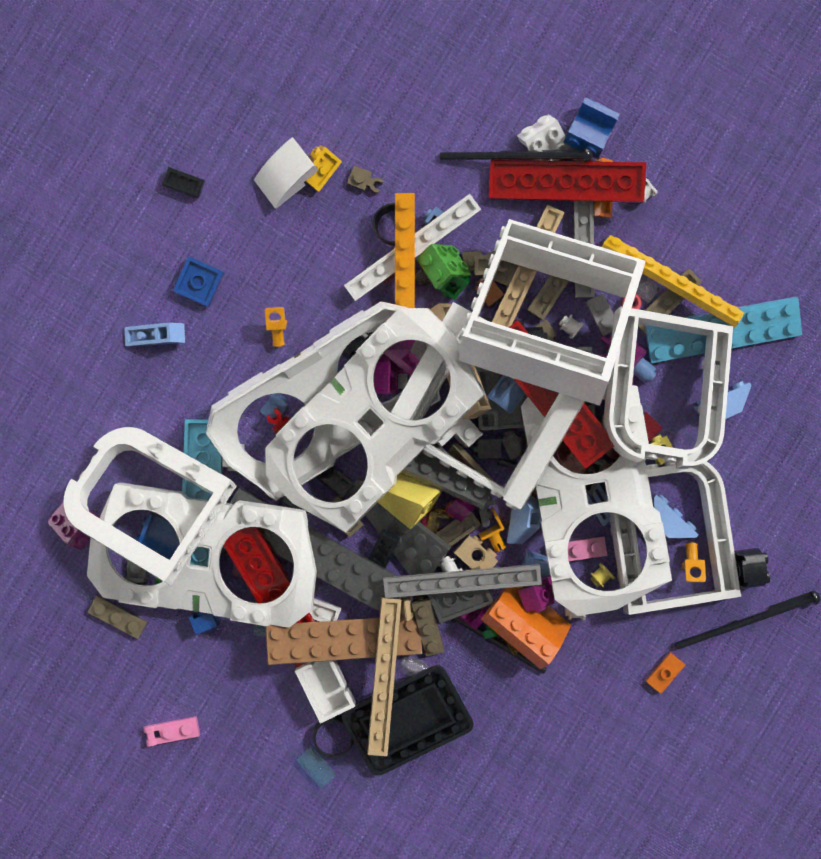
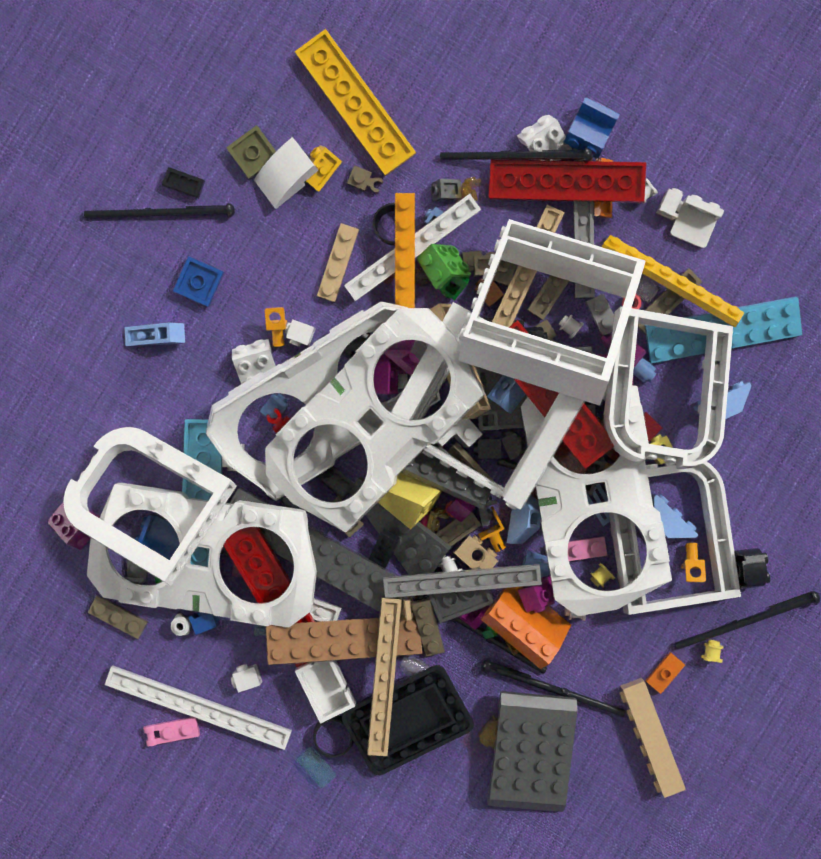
none -> black bar [84,203,235,218]
none -> white plate [105,666,292,750]
none -> white brick [171,613,191,636]
none -> olive plate [226,125,276,180]
none -> white brick [231,664,262,693]
none -> white bracket [232,339,276,384]
none -> white brick [285,319,316,347]
none -> yellow plate [295,29,416,177]
none -> tan plate [317,223,359,302]
none -> dark grey bracket [430,179,462,201]
none -> clear yellow bracket [461,177,481,201]
none -> clear yellow brick [478,715,498,749]
none -> black bar [481,659,626,717]
none -> dark grey slope [487,691,577,812]
none -> tan brick [619,678,686,798]
none -> white brick [656,188,683,221]
none -> white bracket [670,195,724,248]
none -> light yellow brick [701,640,723,663]

